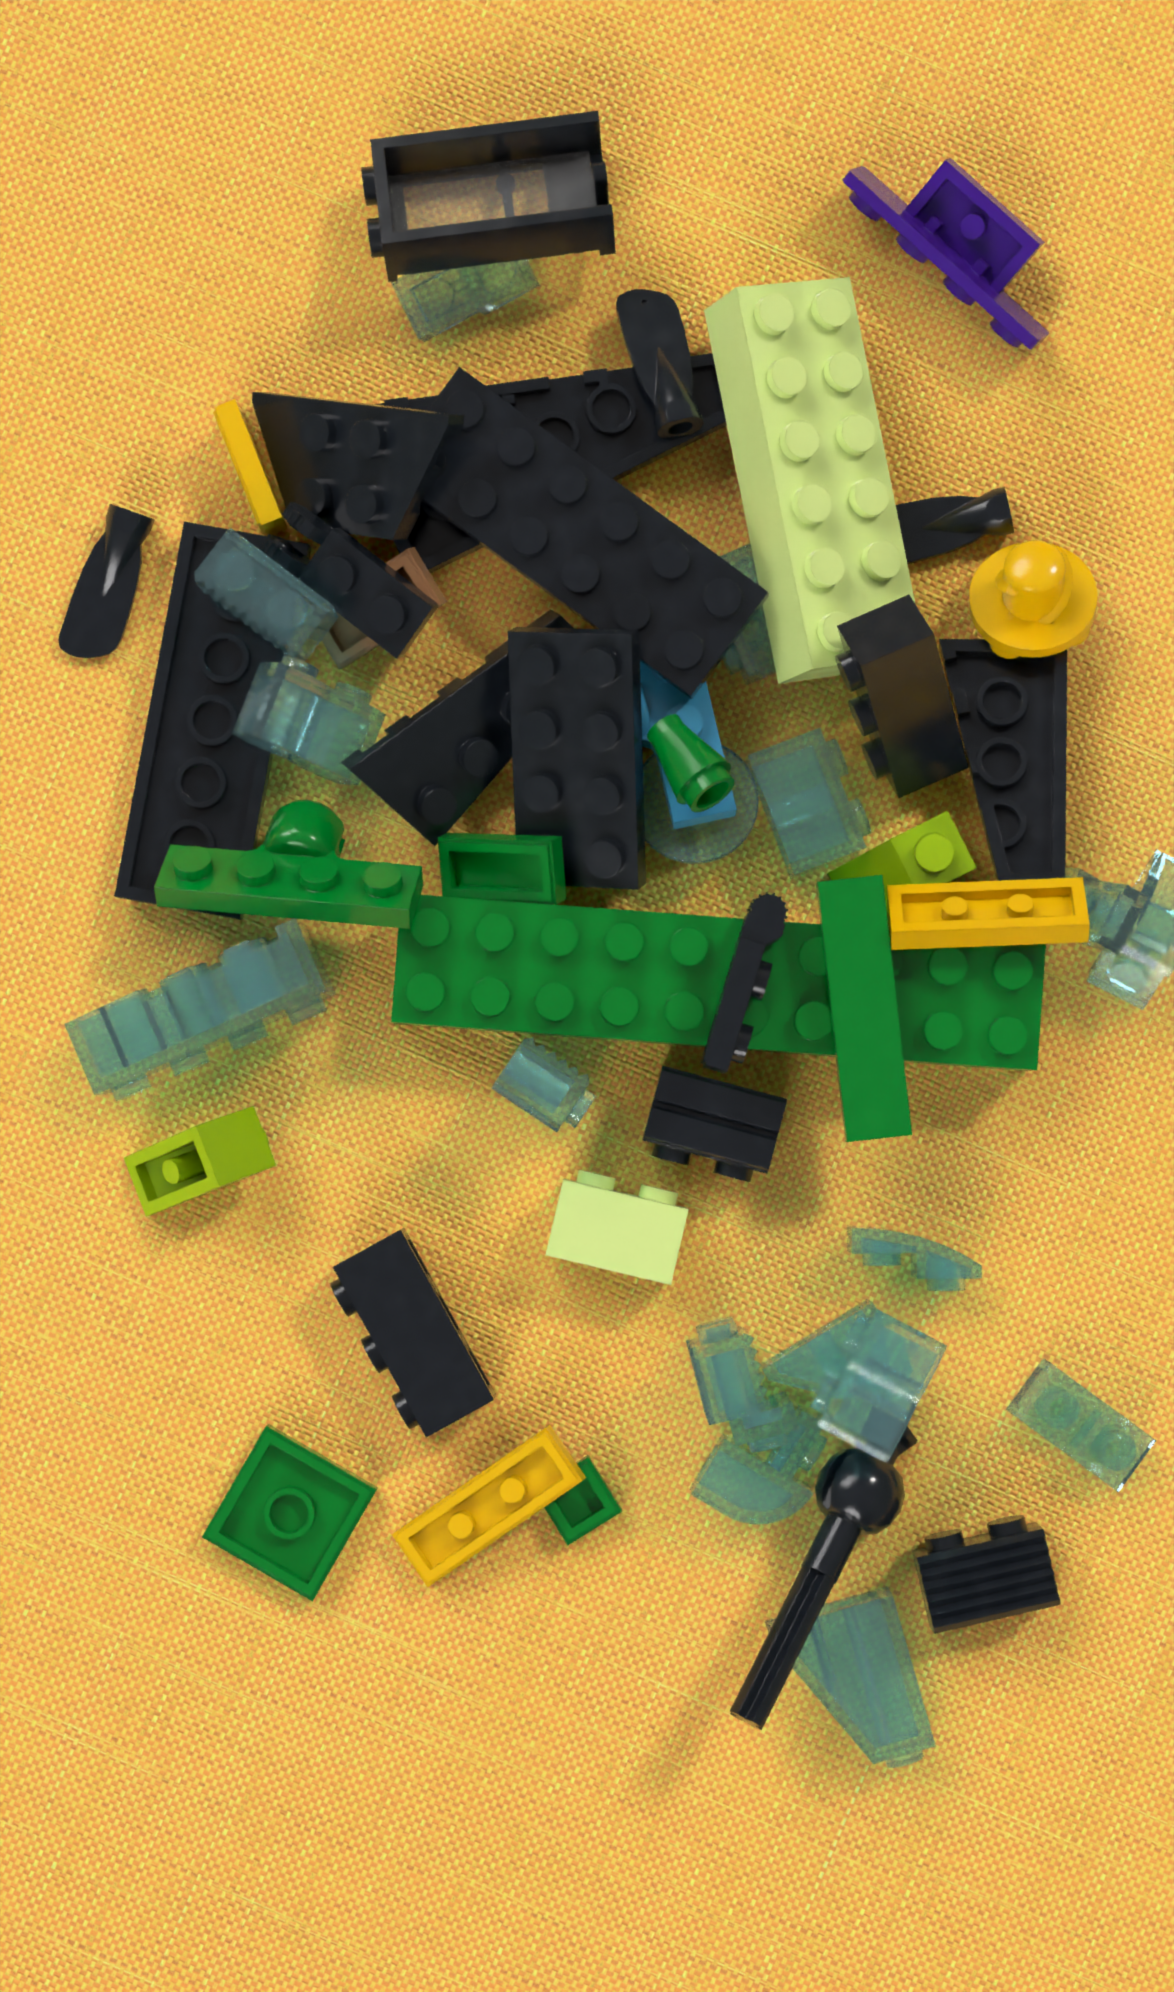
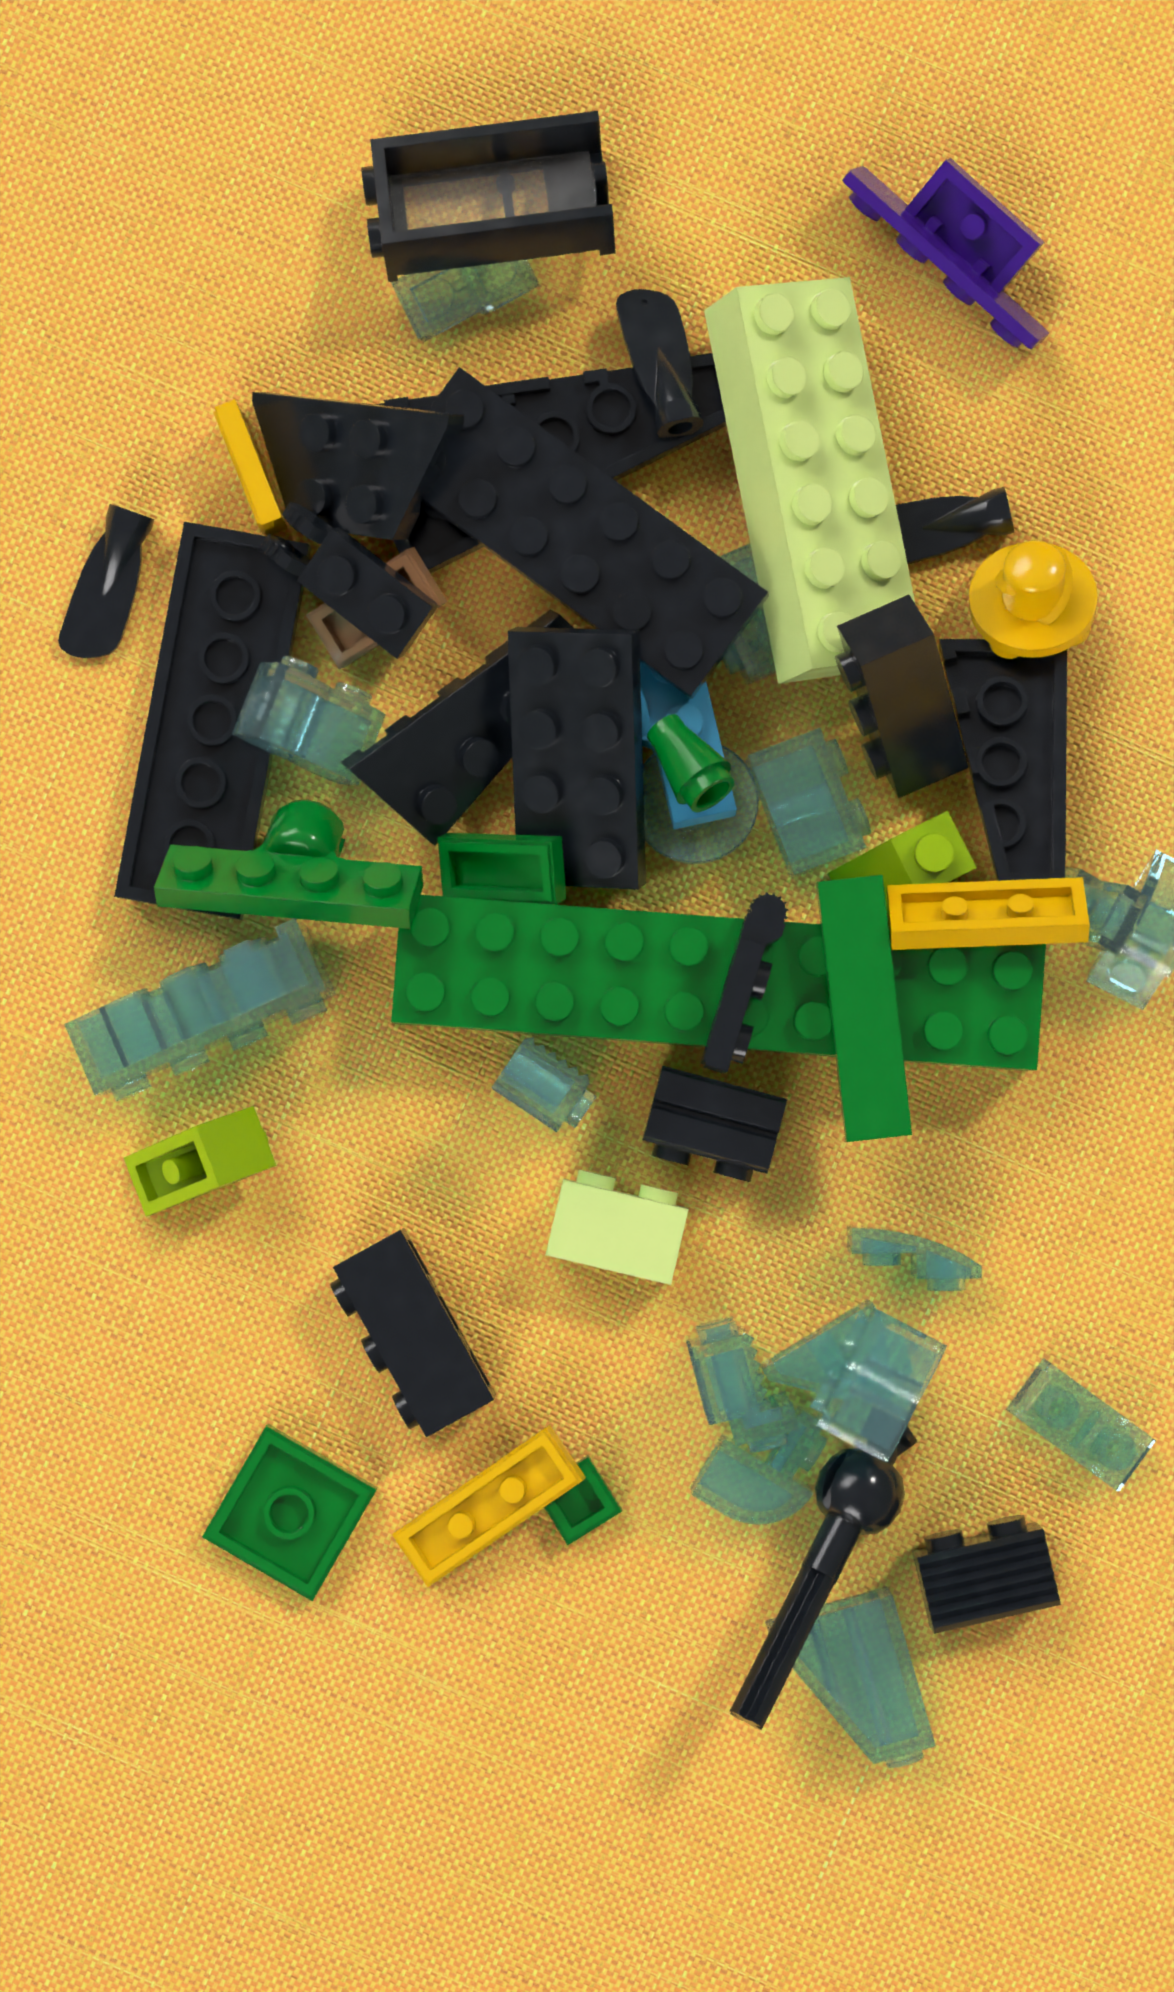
clear light blue brick [194,528,339,663] -> none

